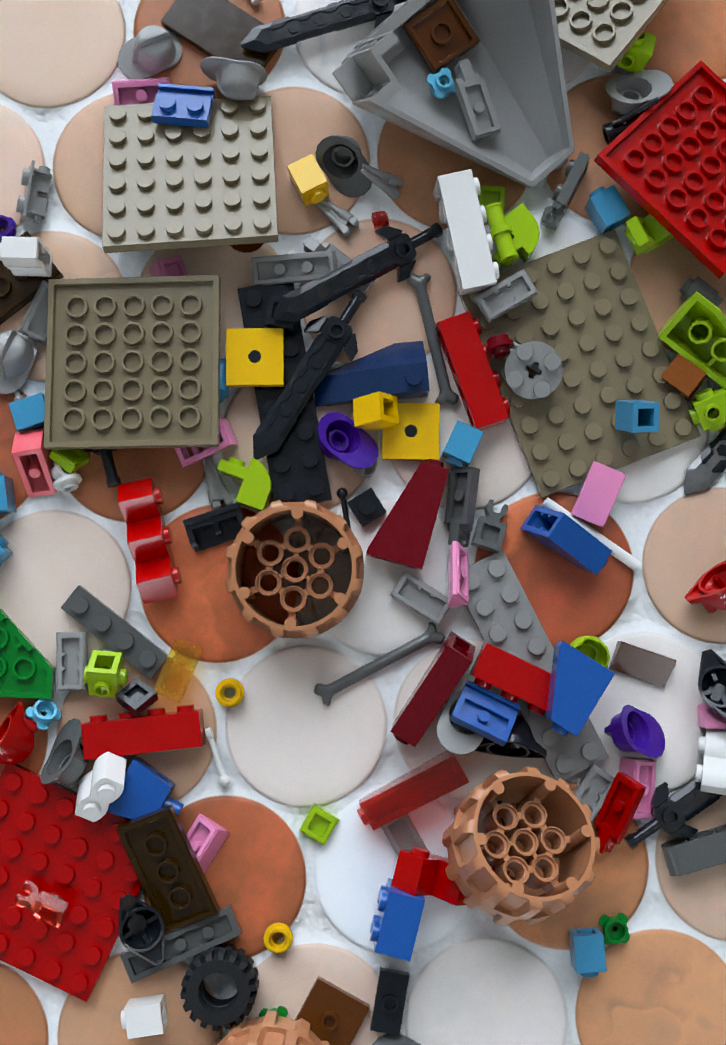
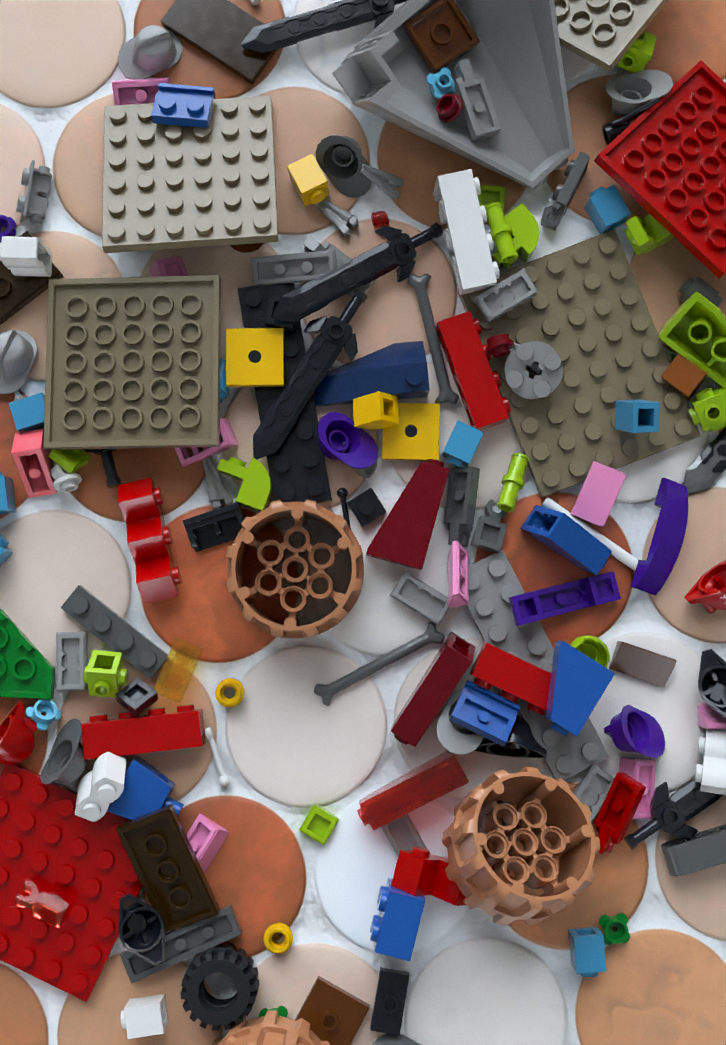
light grey tile [17,280,48,345] -> none
light grey piece [200,56,268,100] -> none
none -> dark red plate [436,93,464,123]
none -> lime pin [496,453,529,512]
none -> dark purple slope [509,571,621,626]
none -> dark purple slope [631,478,688,595]

